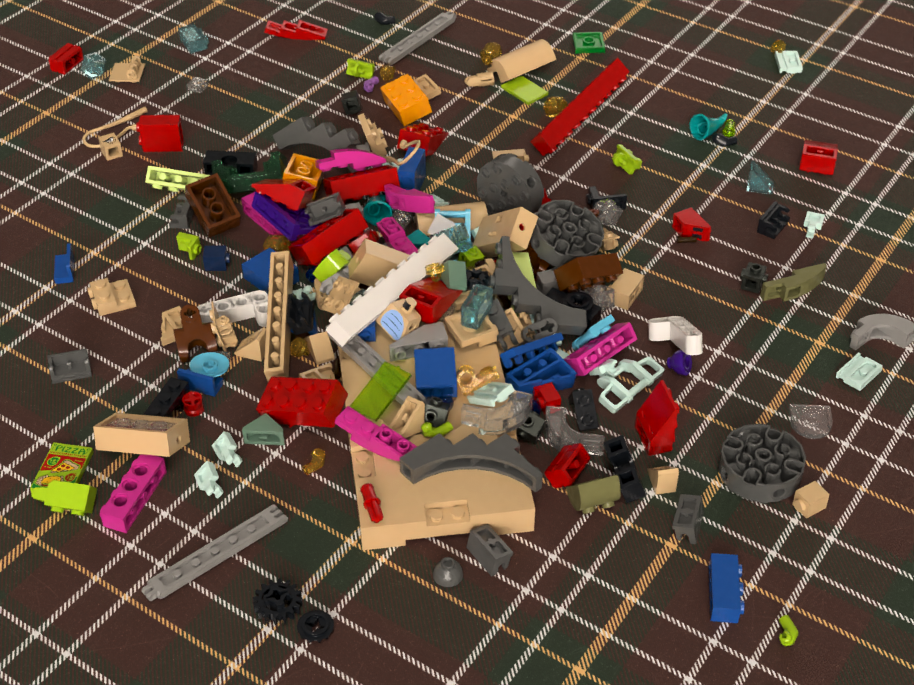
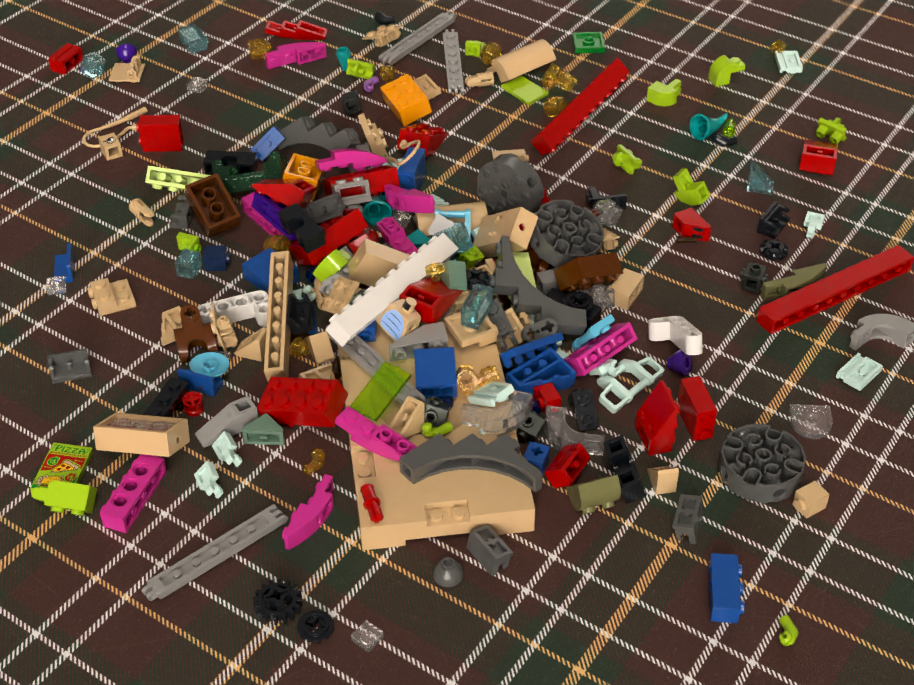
none -> clear plate [46,276,67,295]
none -> dark purple brick [116,44,137,63]
none -> tan hinge [129,198,154,227]
none -> clear light blue brick [174,249,203,279]
none -> light grey slope [195,396,258,448]
none -> clear yellow plate [247,38,272,60]
none -> panel [250,126,286,162]
none -> dark pink slope [265,42,327,70]
none -> black arch [278,203,326,254]
none -> dark pink slope [282,474,334,550]
none -> light grey window [331,176,372,206]
none -> teal cone [336,47,351,71]
none -> clear plate [351,620,384,652]
none -> tan hinge [361,24,401,47]
none -> light grey hinge [443,29,464,94]
none -> lime bracket [465,40,485,57]
none -> blue brick [524,441,550,474]
none -> clear yellow plate [542,63,578,92]
none -> lime brick [647,79,681,106]
none -> lime brick [673,168,711,206]
none -> red brick [677,376,717,441]
none -> lime brick [708,55,745,87]
none -> red brick [756,245,914,334]
none -> black gear [760,238,789,260]
none -> lime hips [816,117,847,144]

